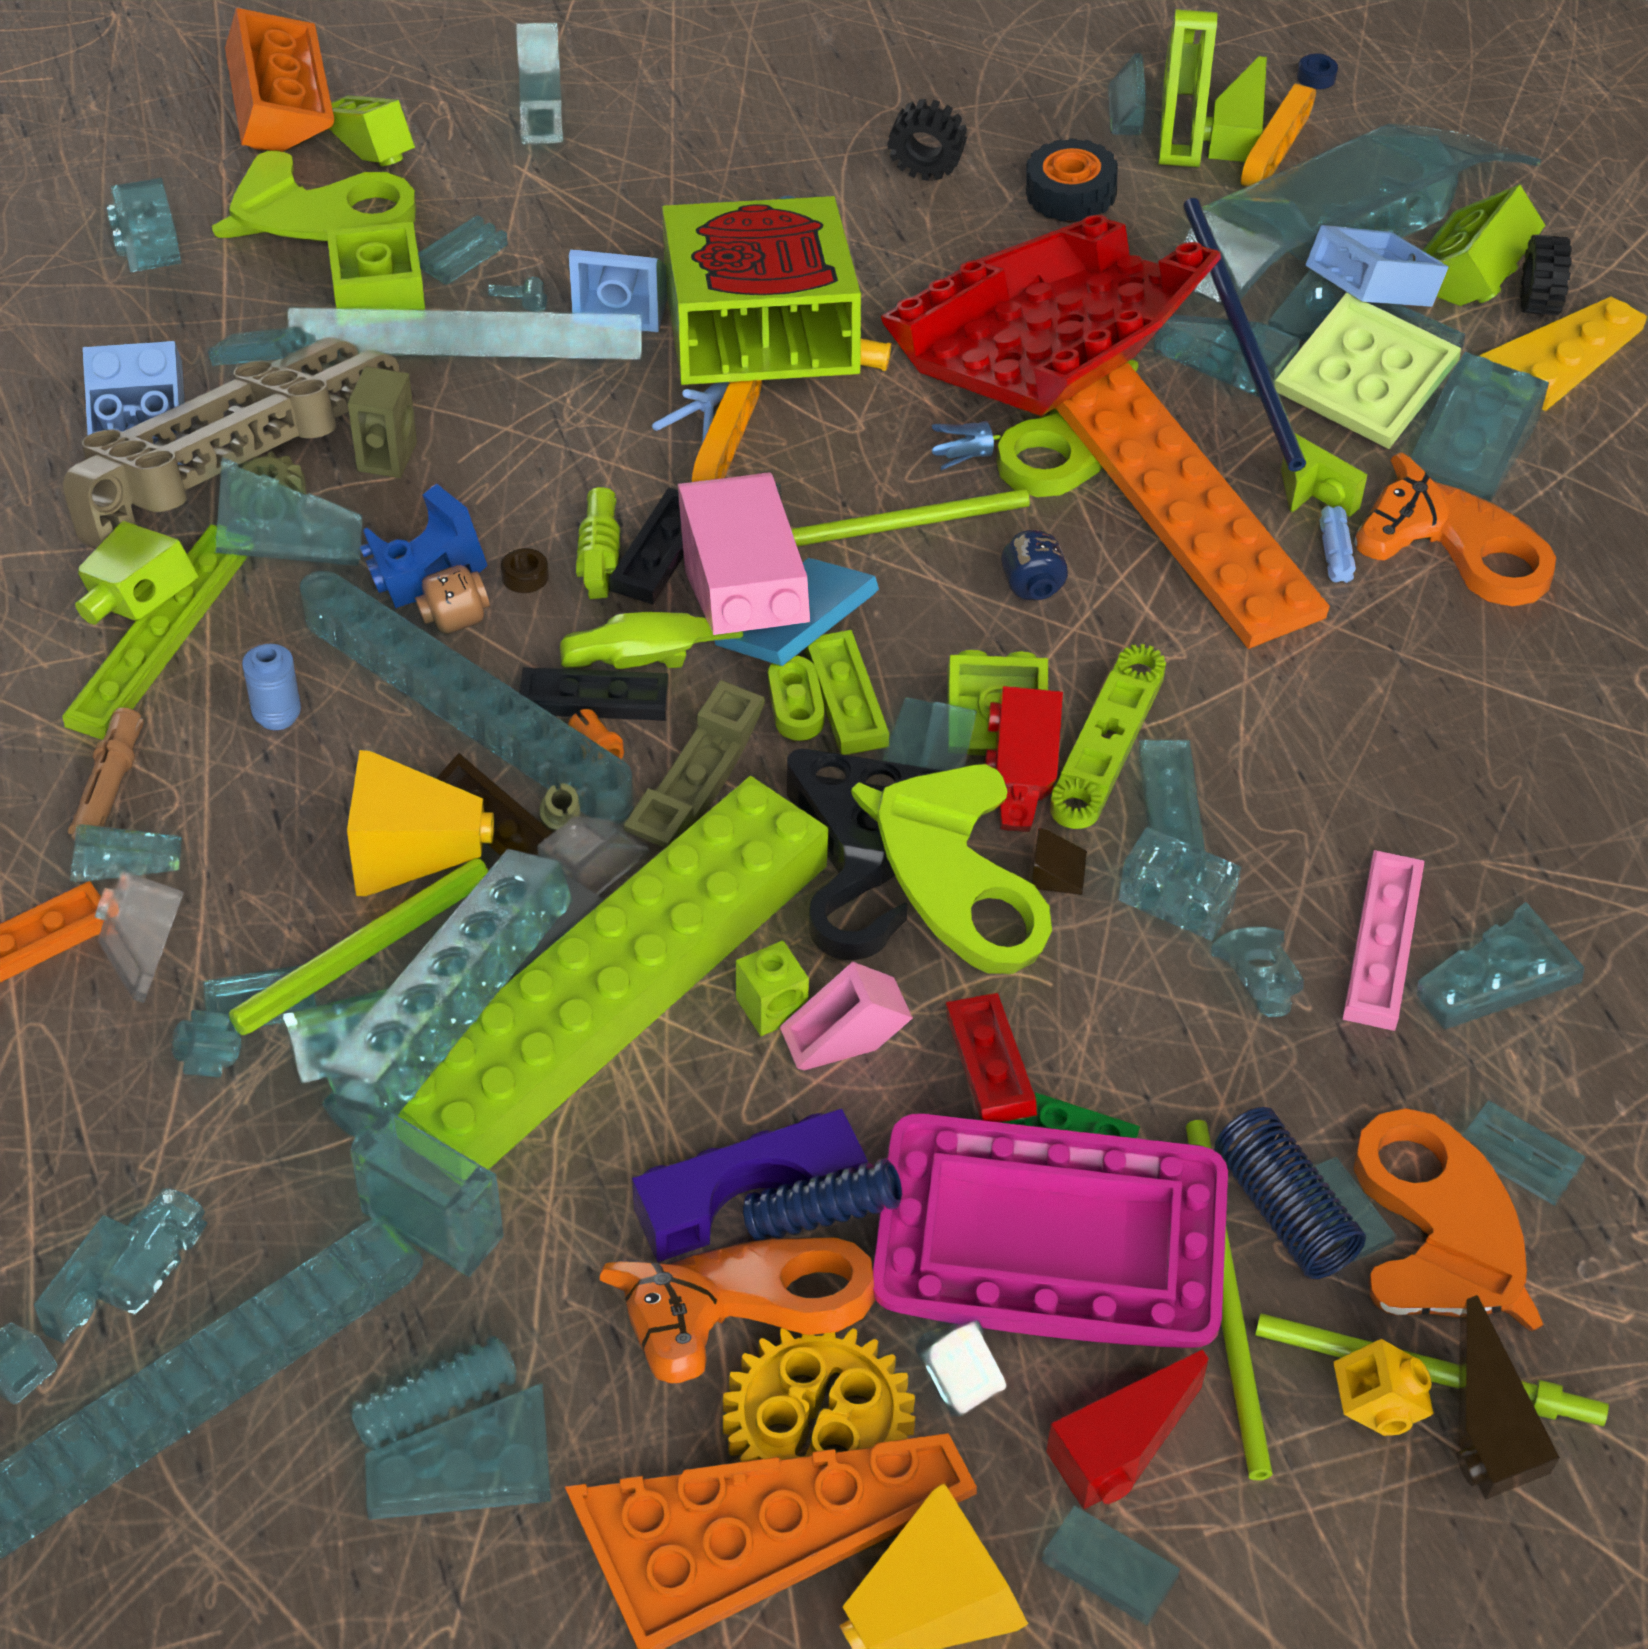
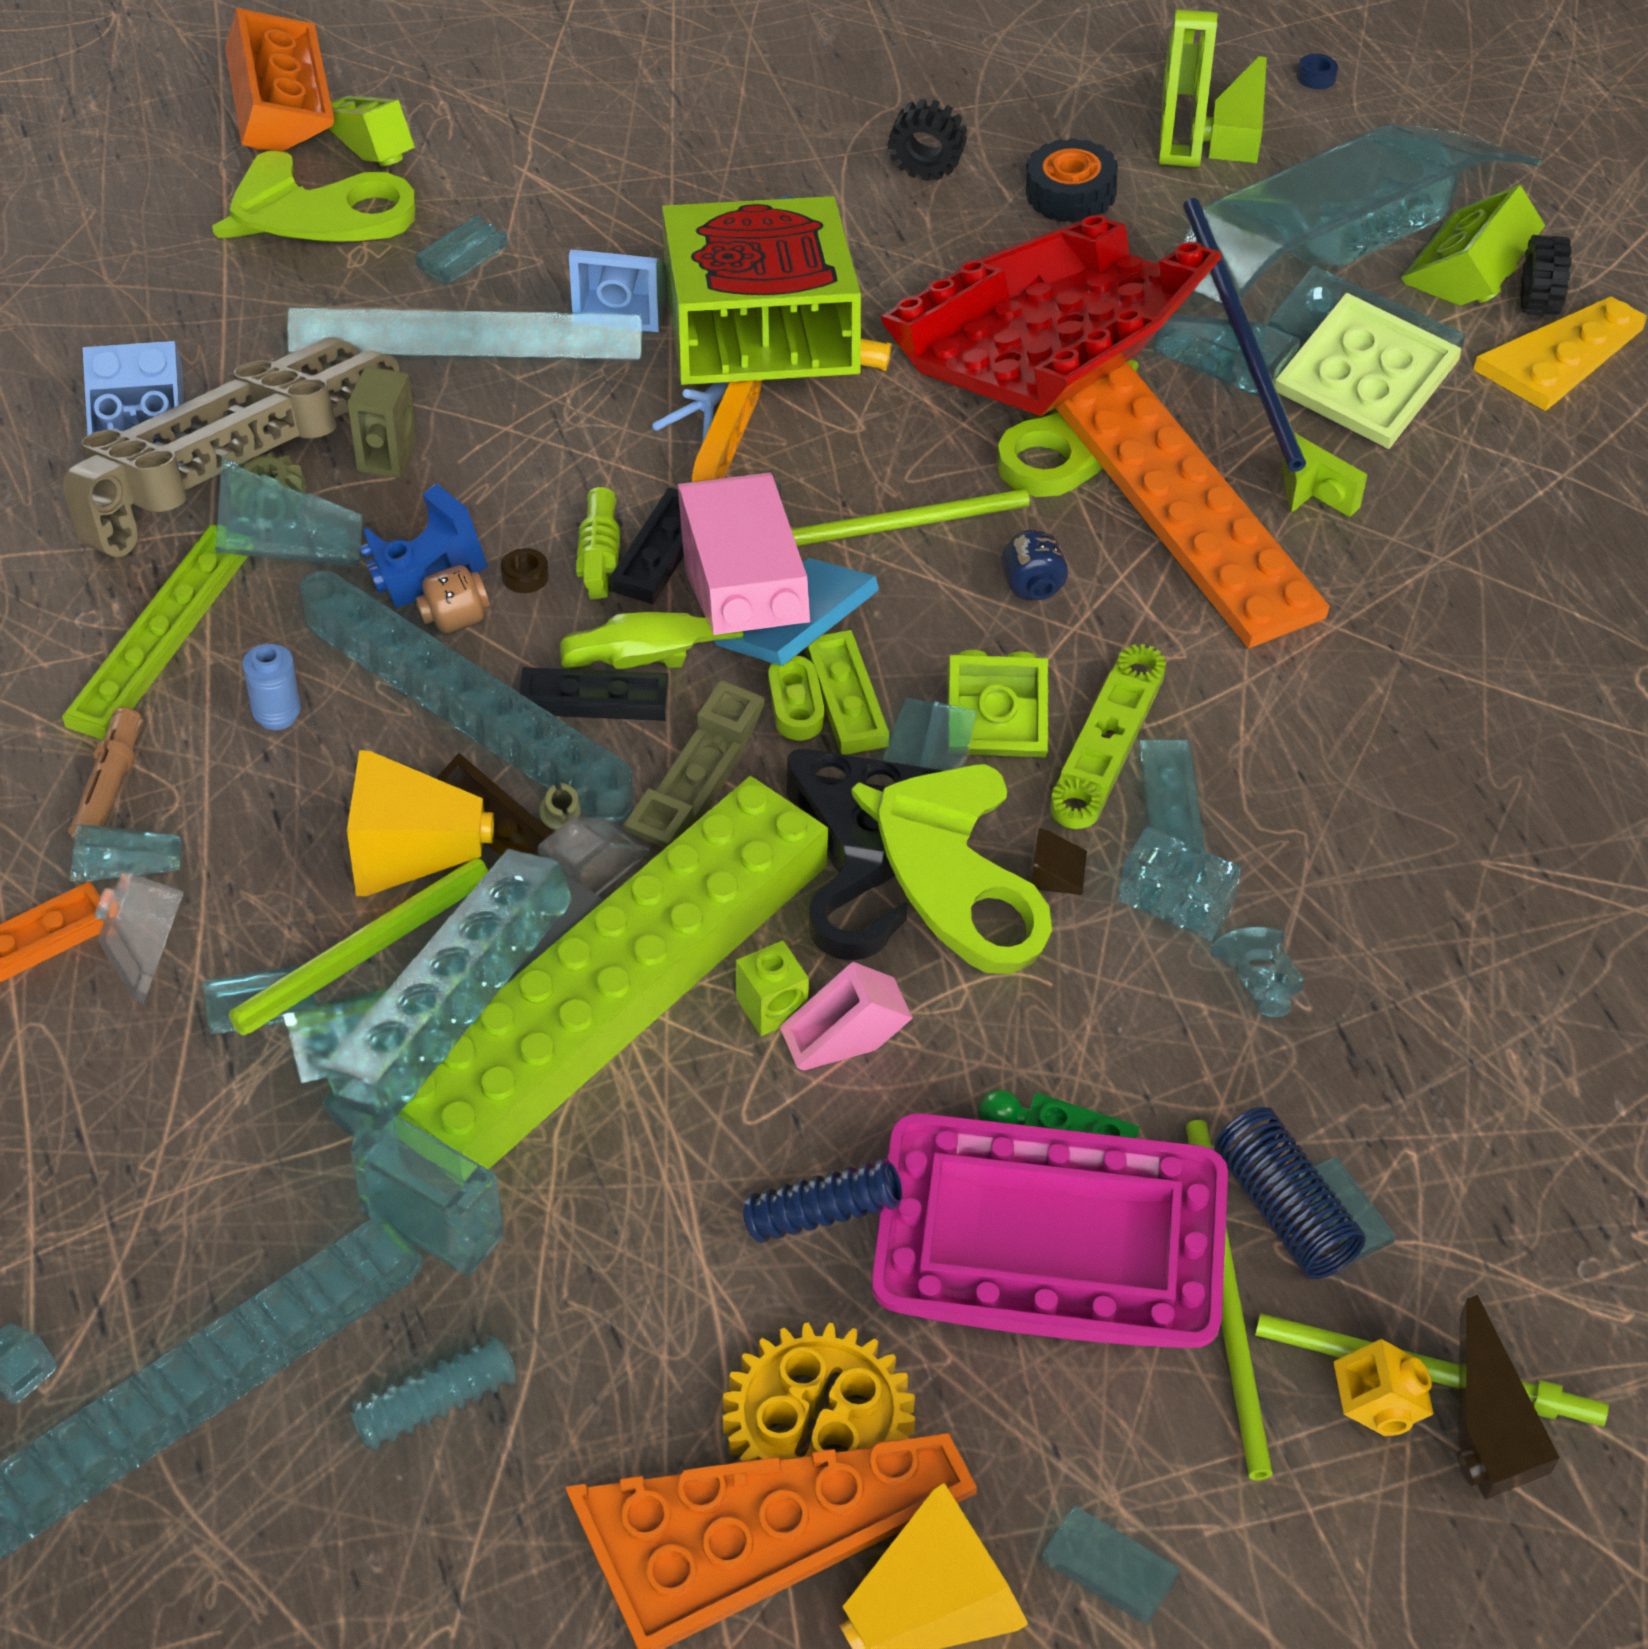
clear light blue plate [34,1188,208,1344] -> none
lime torso [75,521,199,625] -> none
clear light blue brick [106,178,181,272] -> none
clear light blue gear [171,1010,241,1078] -> none
clear light blue tile [208,326,308,366] -> none
lime brick [326,222,426,327] -> none
clear light blue wing [365,1383,551,1520] -> none
clear light blue hand [488,277,547,312] -> none
clear light blue arch [516,23,563,145] -> none
orange pin [568,709,624,769] -> none
orange animal [600,1237,876,1383] -> none
dark purple arch [632,1108,868,1263] -> none
clear light blue tile [916,1320,1007,1416] -> none
flat silver piece [931,421,1001,471] -> none
red plate [946,992,1037,1123] -> none
red hinge [985,686,1063,832] -> none
red slope [1046,1349,1209,1510] -> none
clear light blue slope [1108,53,1146,135] -> none
light orange beam [1241,83,1316,191] -> none
light blue window [1306,225,1448,307] -> none
light blue axle [1319,506,1356,583] -> none
bright pink tile [1342,850,1425,1031] -> none
orange animal [1353,1108,1544,1332] -> none
orange animal [1354,452,1556,607] -> none
clear light blue slope [1410,352,1549,502] -> none
clear light blue wing [1416,902,1584,1030] -> none
clear light blue tile [1462,1100,1586,1206] -> none

